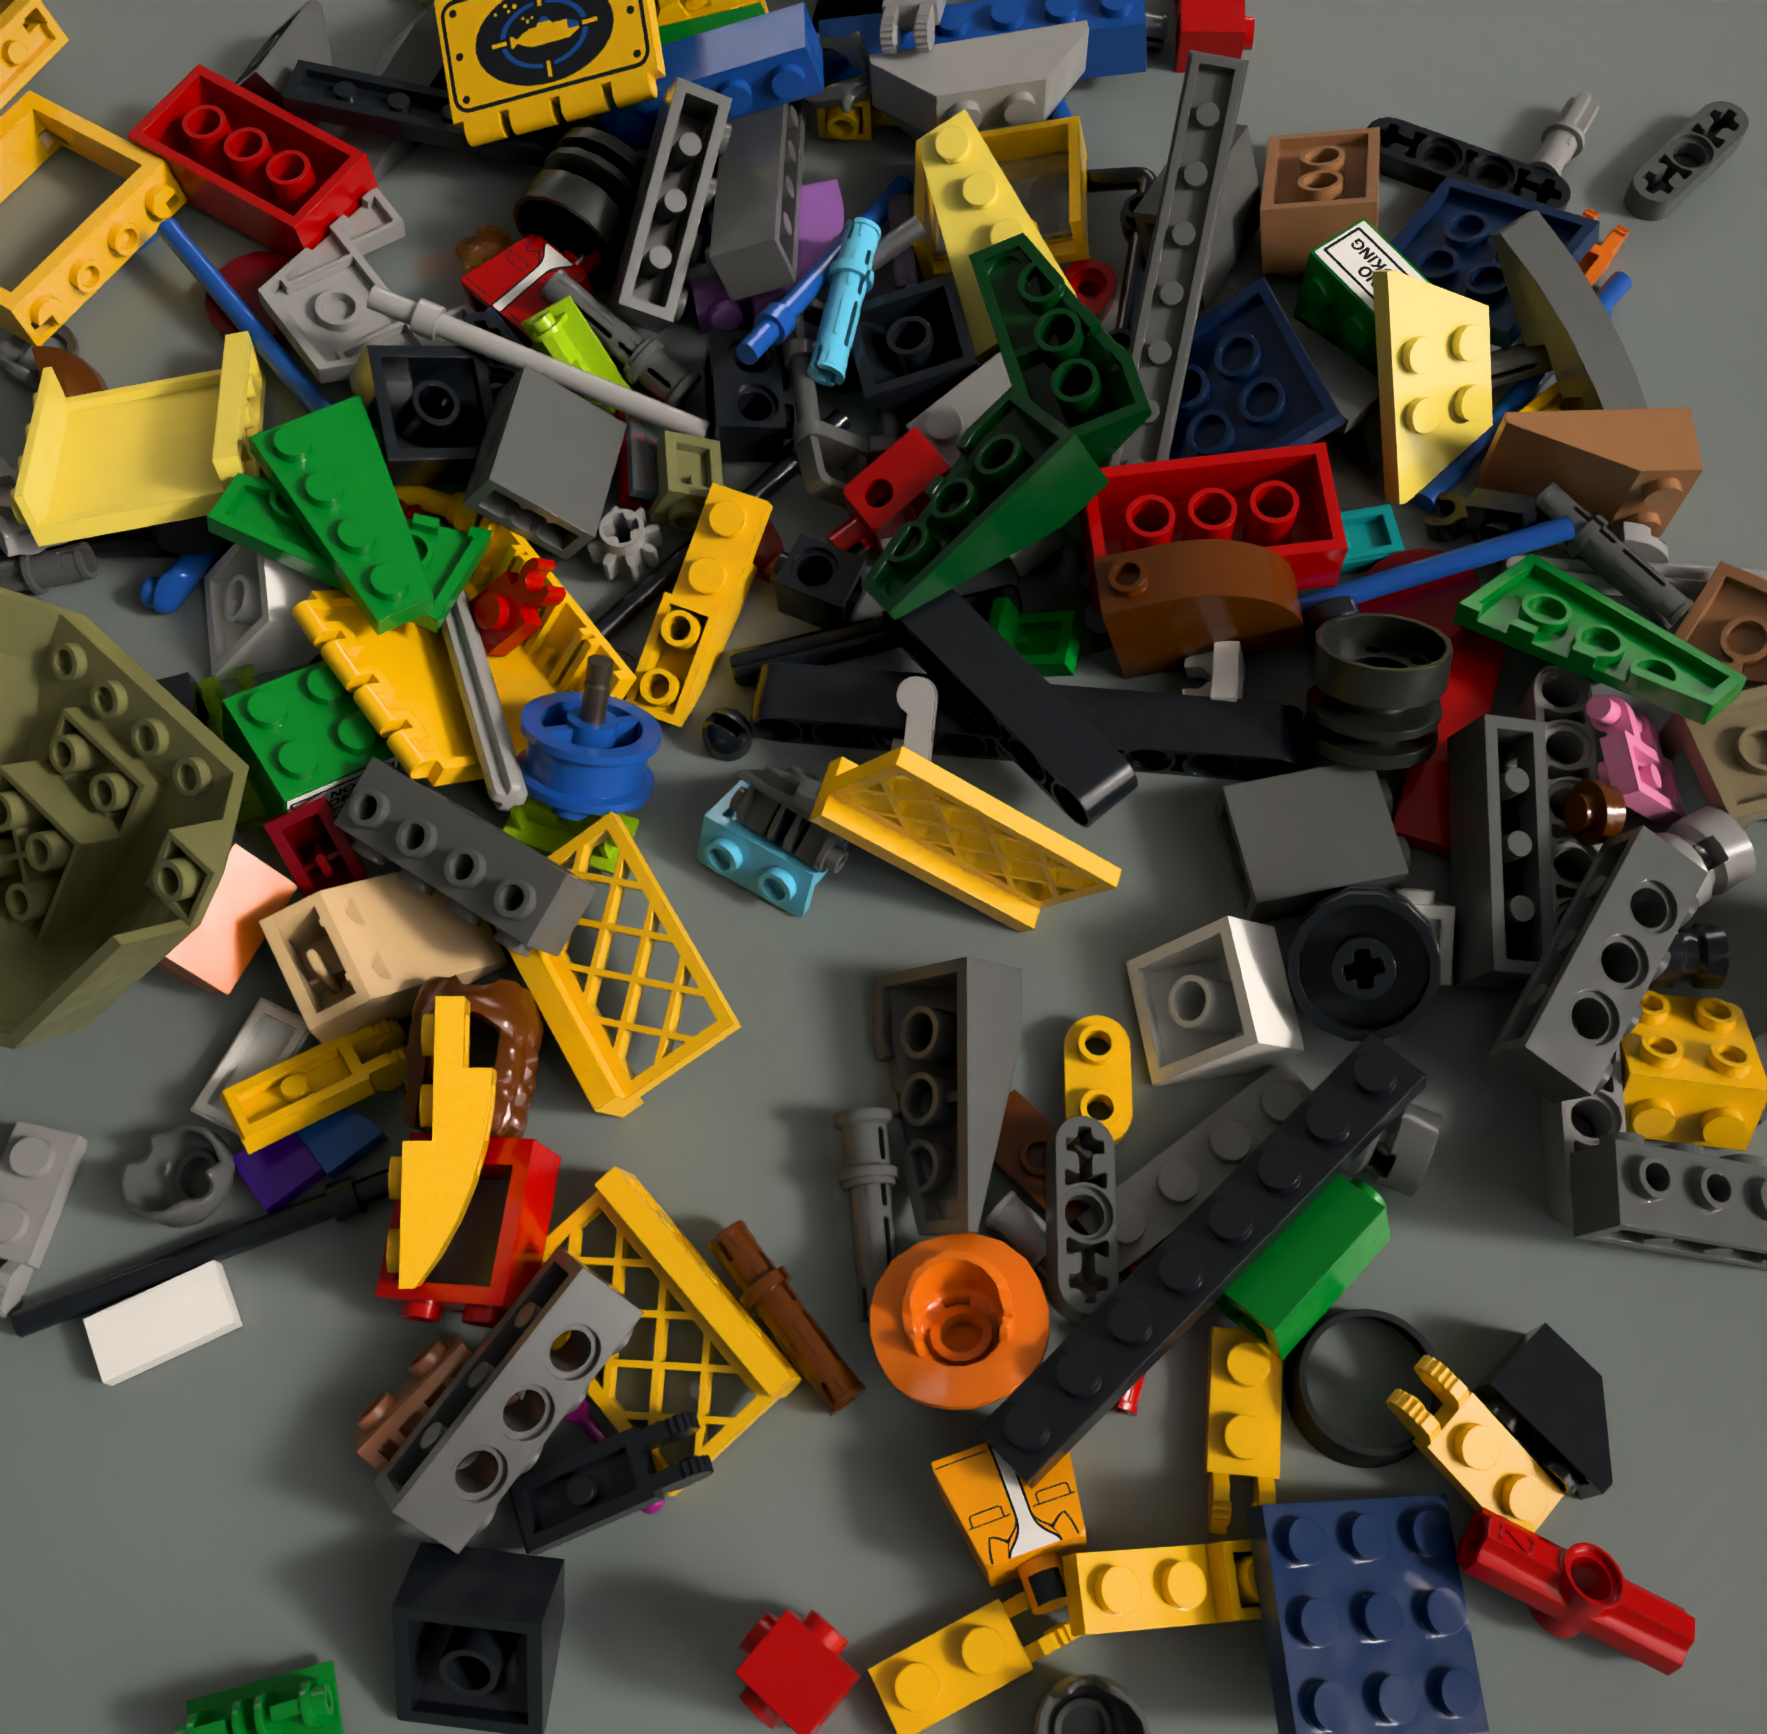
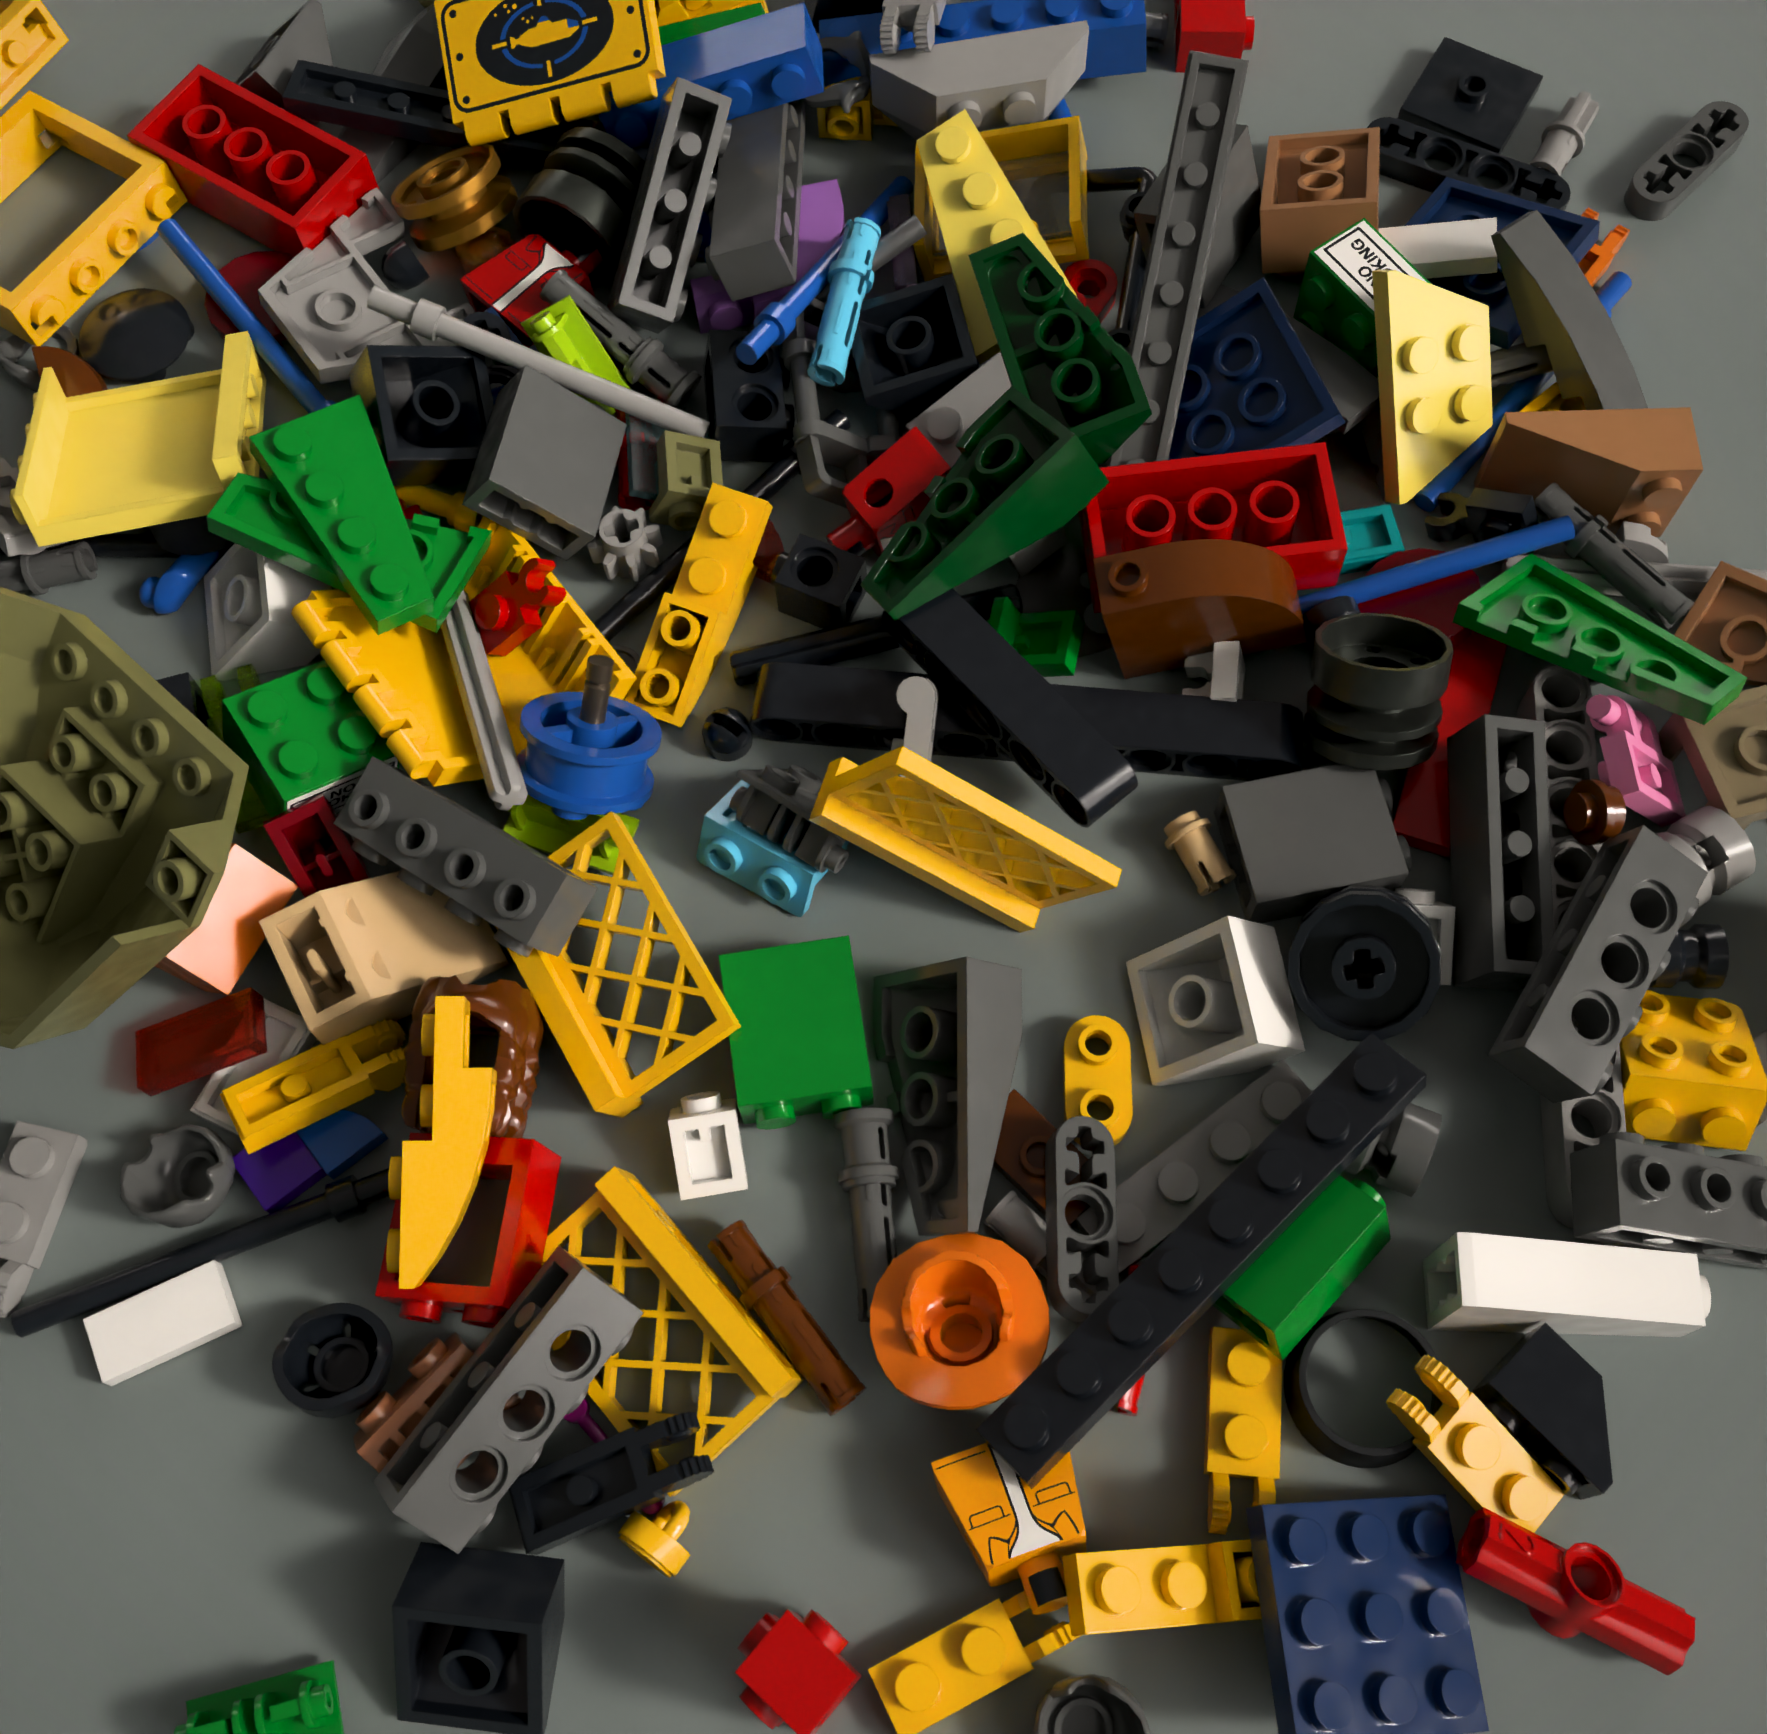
none -> black dish [79,288,195,384]
none -> clear red tile [135,987,267,1097]
none -> black helmet [272,1303,393,1419]
none -> black hinge [381,239,430,290]
none -> pearl gold wheel [391,144,518,252]
none -> yellow tile [618,1500,691,1578]
none -> white bracket [668,1091,748,1200]
none -> green brick [719,935,874,1130]
none -> tan pin [1164,811,1236,896]
none -> white tile [1379,217,1497,279]
none -> black plate [1397,37,1543,154]
none -> white slope [1423,1232,1711,1337]

